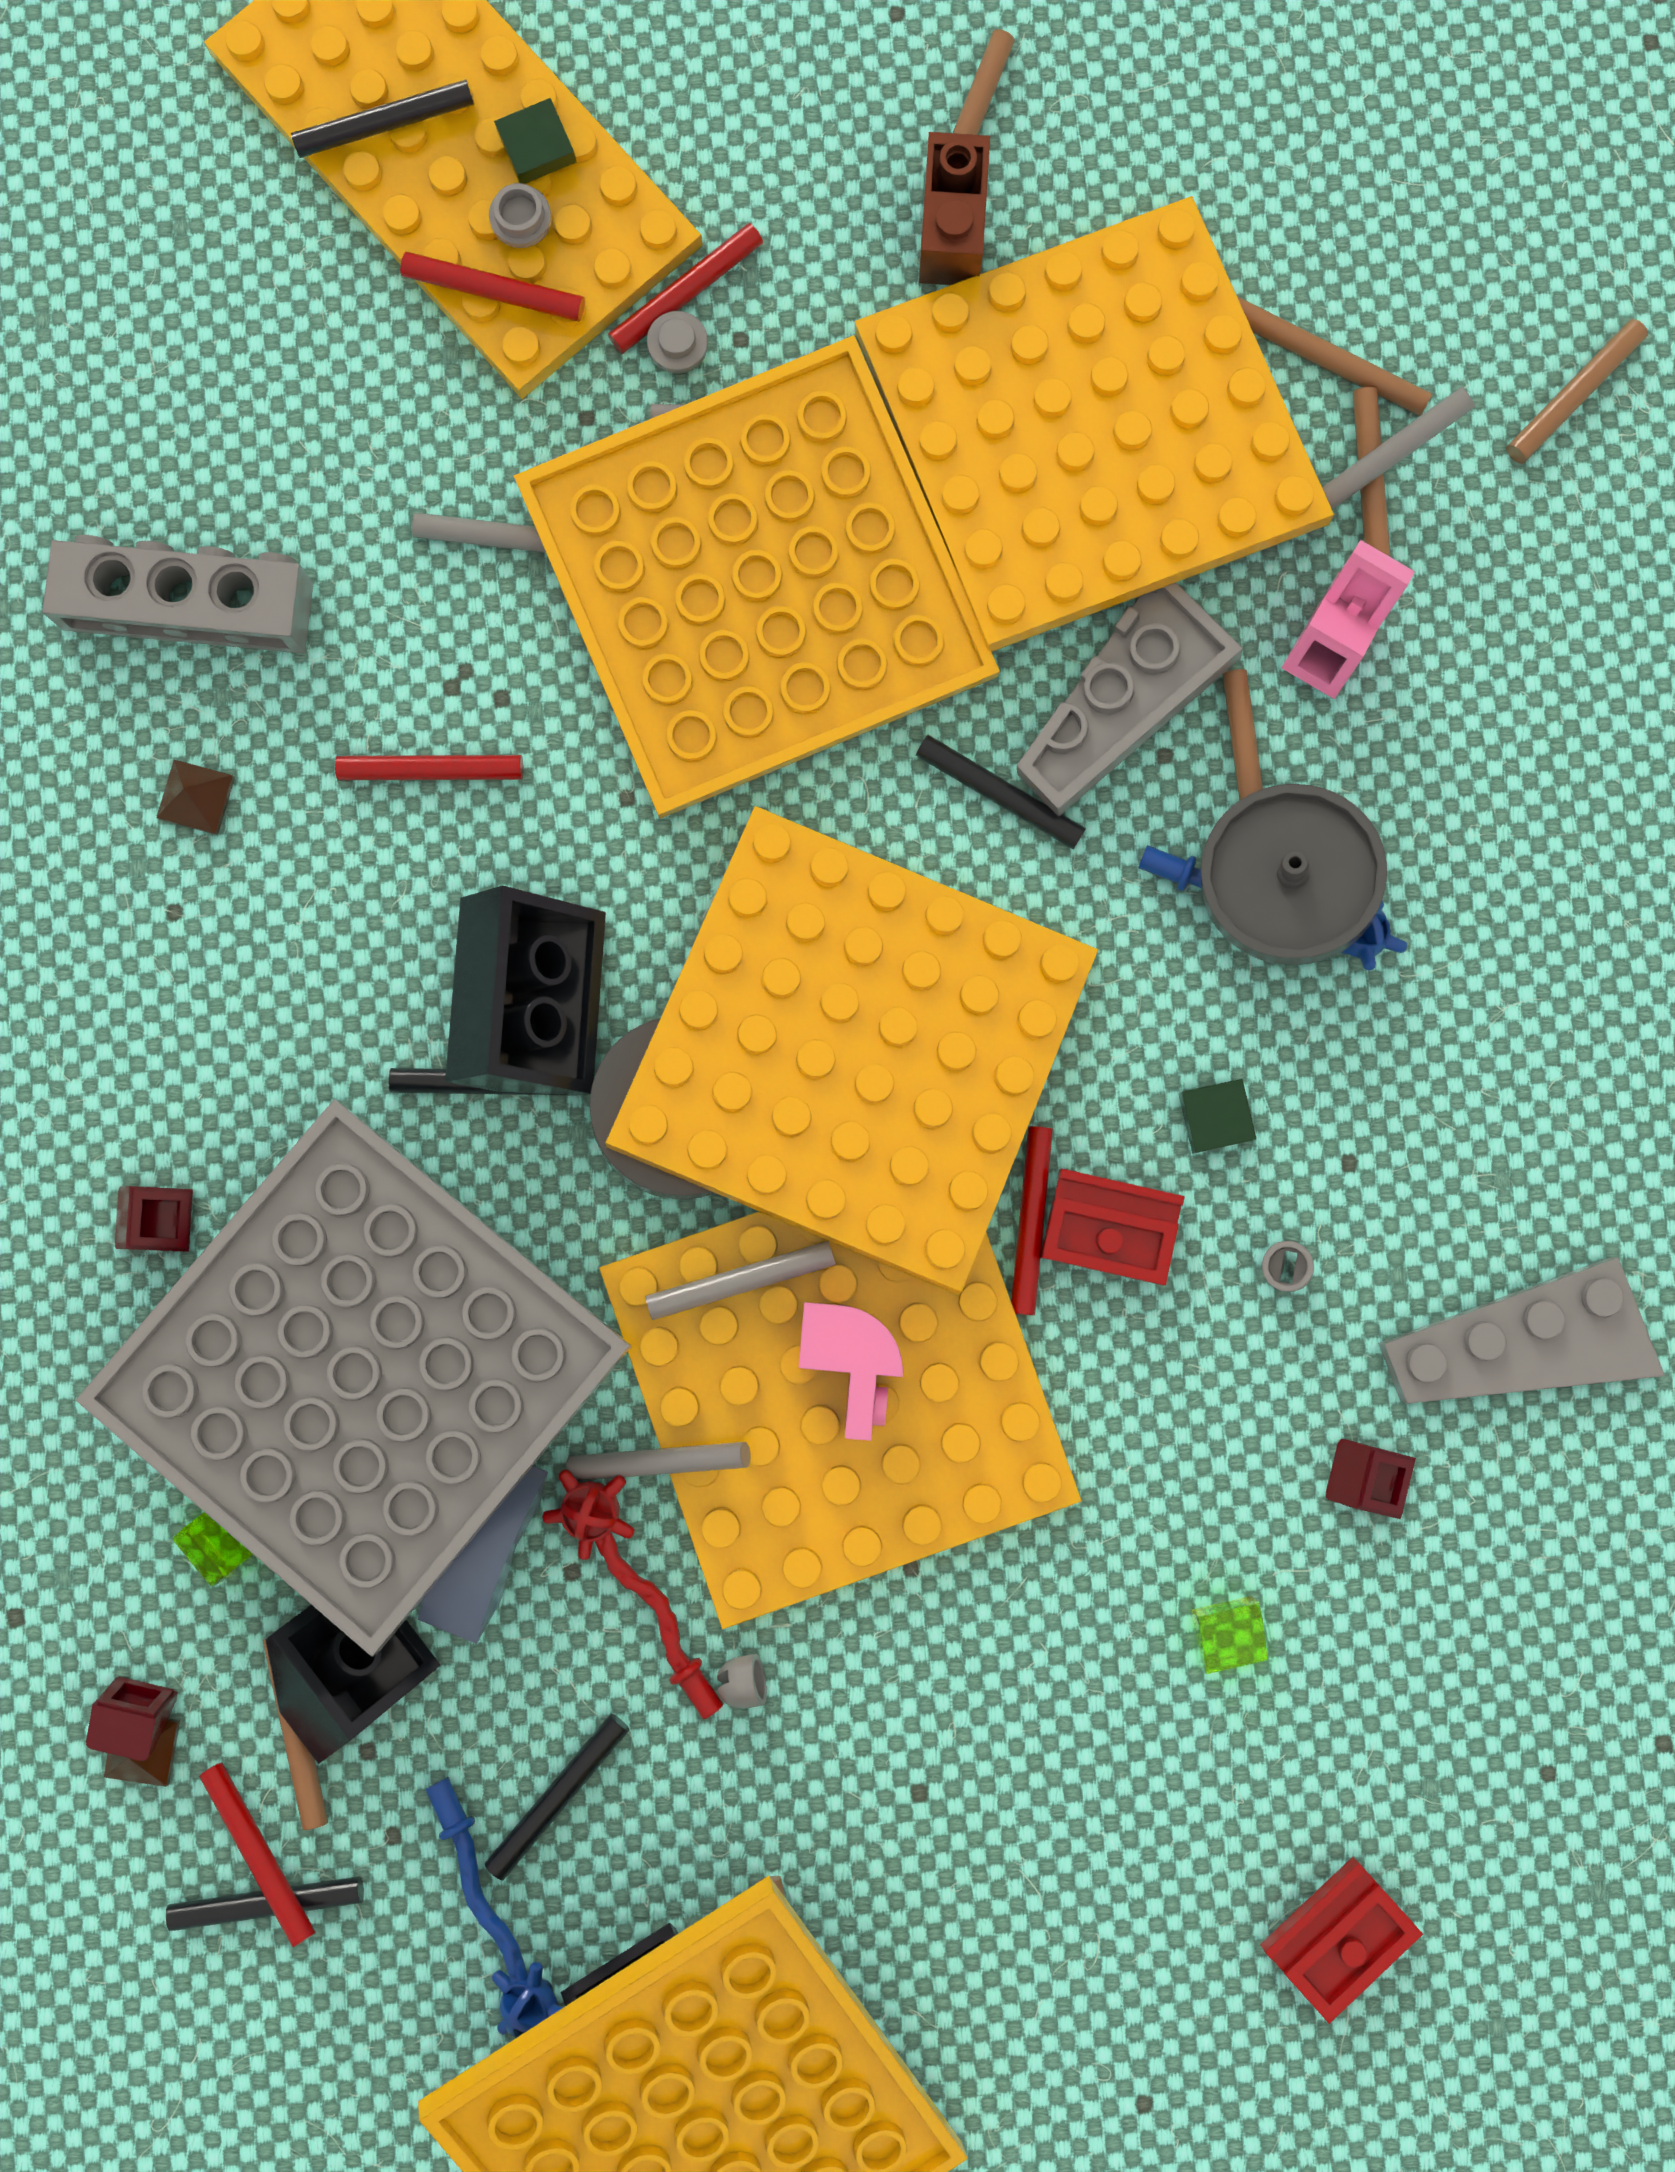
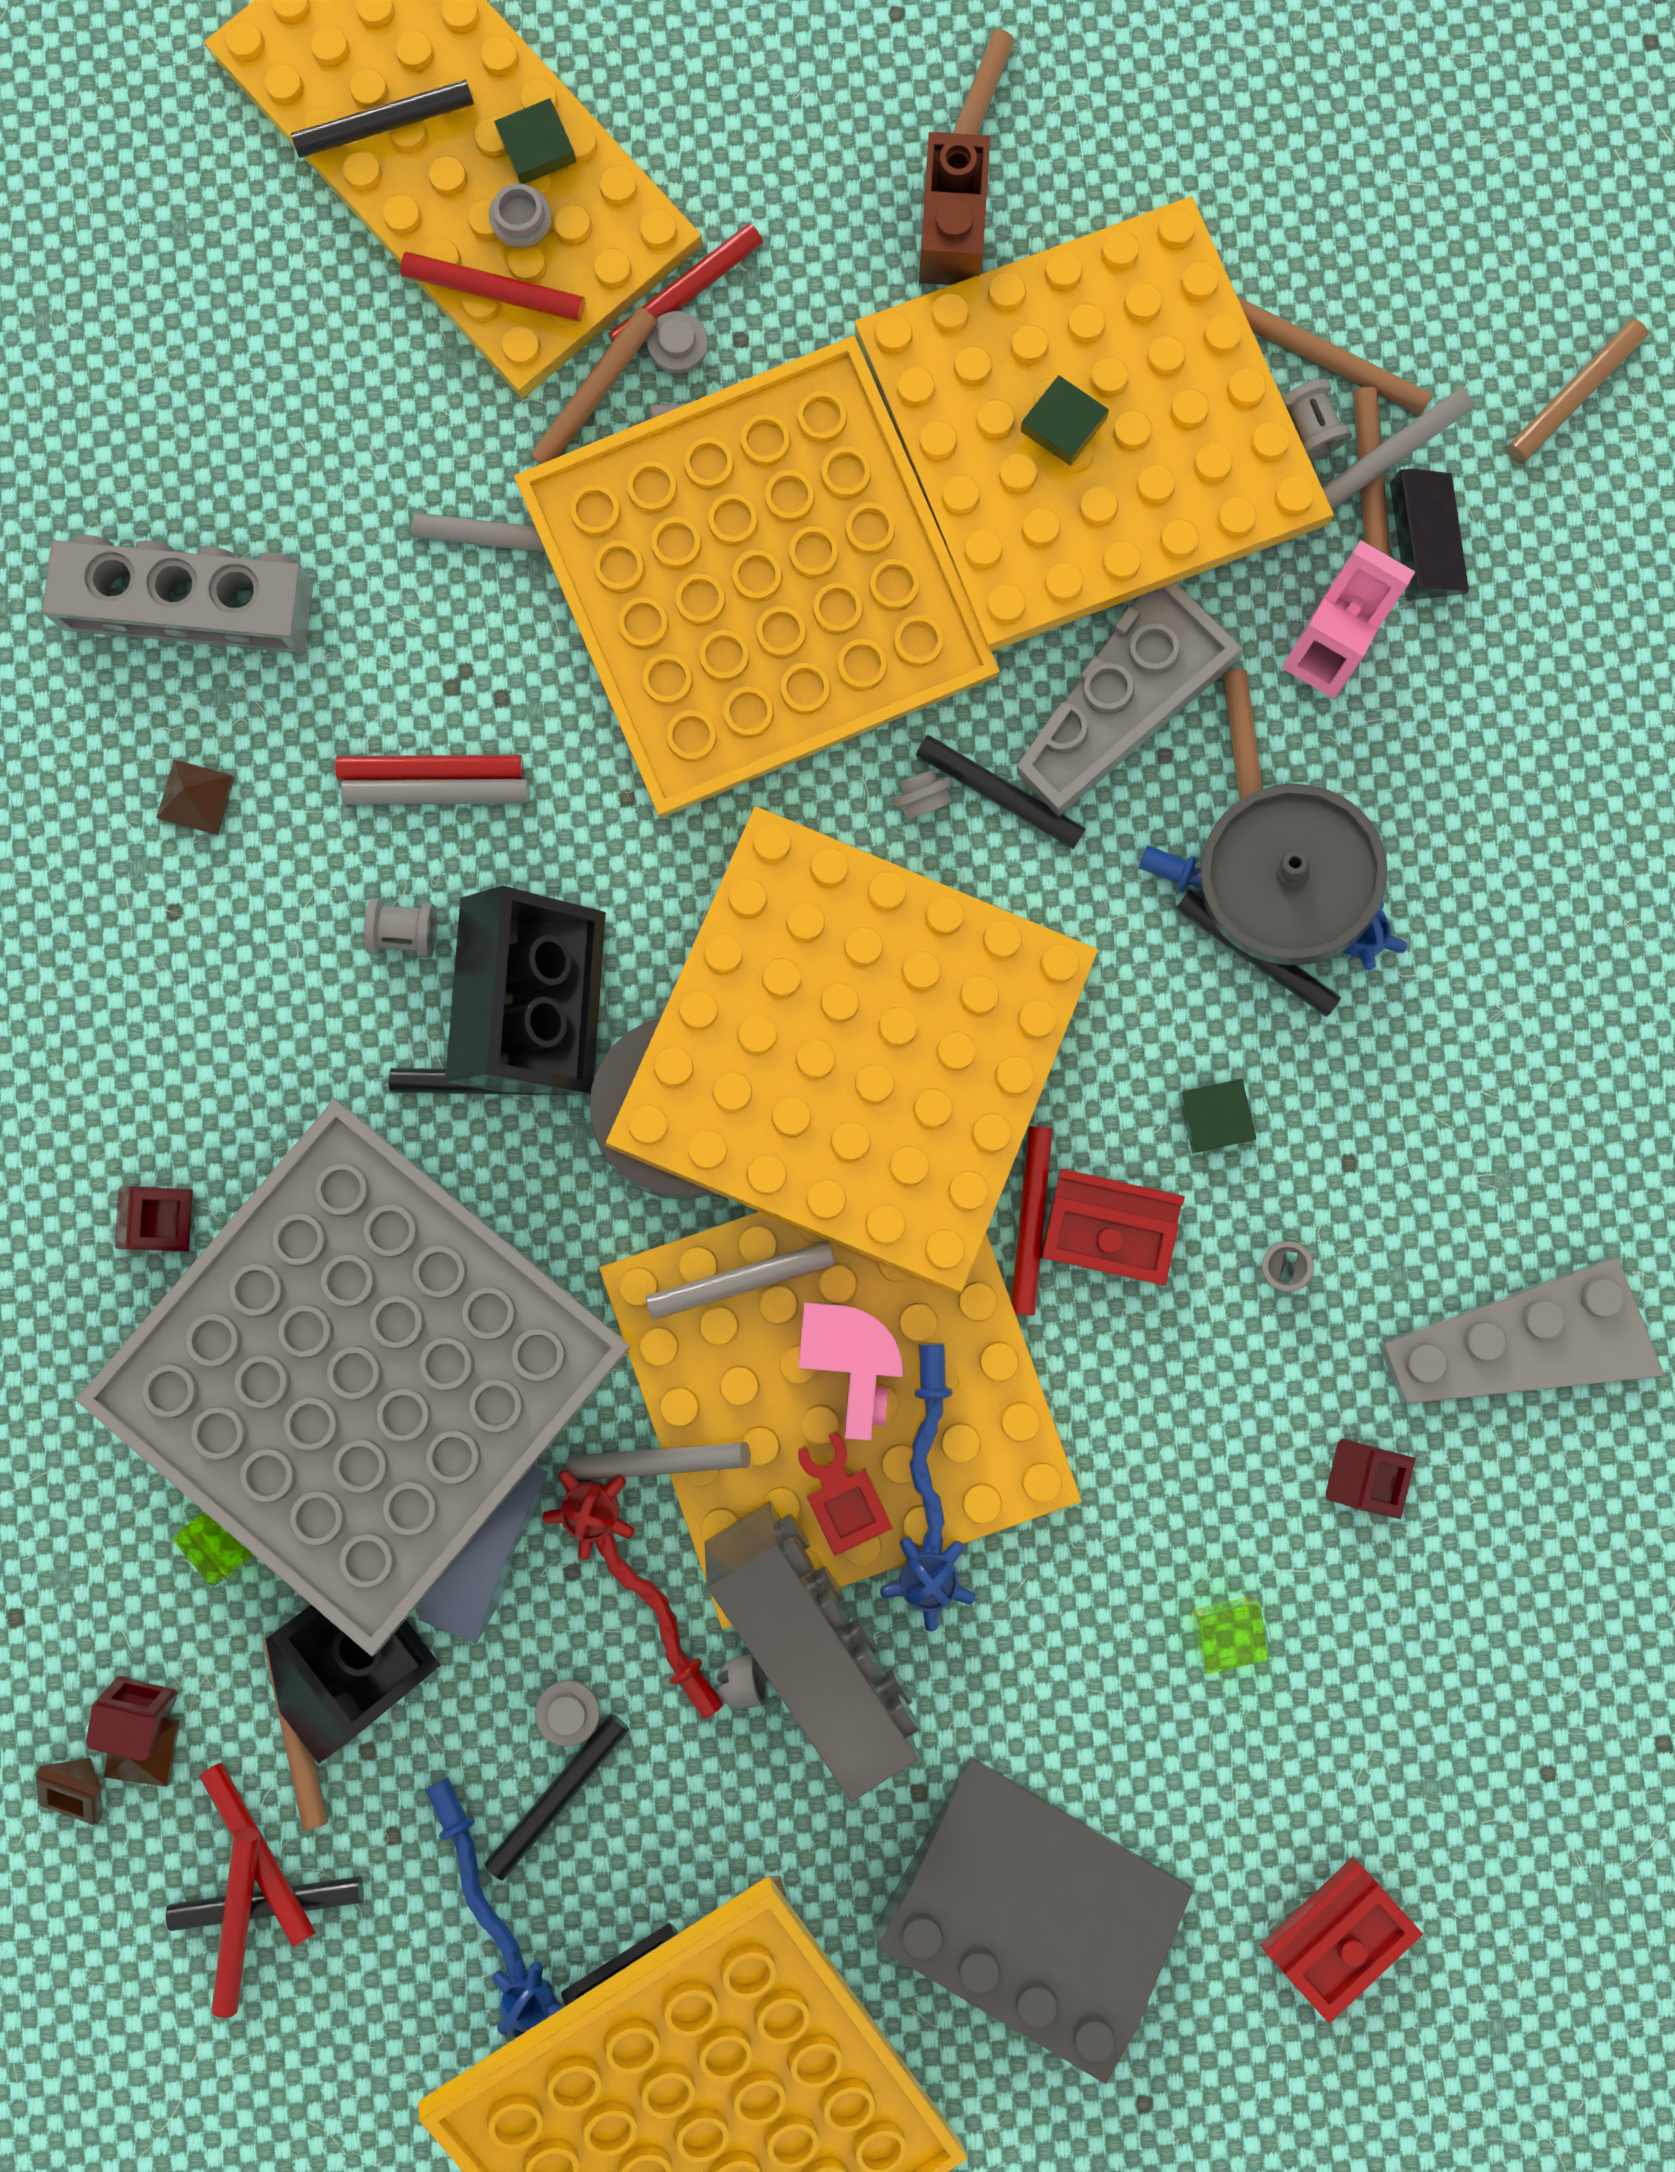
none -> reddish brown slope [35,1758,102,1825]
none -> red bar [211,1827,260,2018]
none -> light grey bar [341,779,530,805]
none -> light grey bush [364,898,437,958]
none -> medium nougat bar [530,306,659,464]
none -> light grey plate [535,1680,600,1747]
none -> dark grey brick [704,1501,920,1802]
none -> red plate [798,1431,893,1556]
none -> dark grey slope [875,1756,1193,2084]
none -> blue piece [880,1343,975,1632]
none -> light grey plate [892,769,953,820]
none -> dark green tile [1021,375,1109,466]
none -> black bar [1175,889,1341,1017]
none -> light grey bush [1282,379,1352,461]
none -> black slope [1390,468,1469,601]

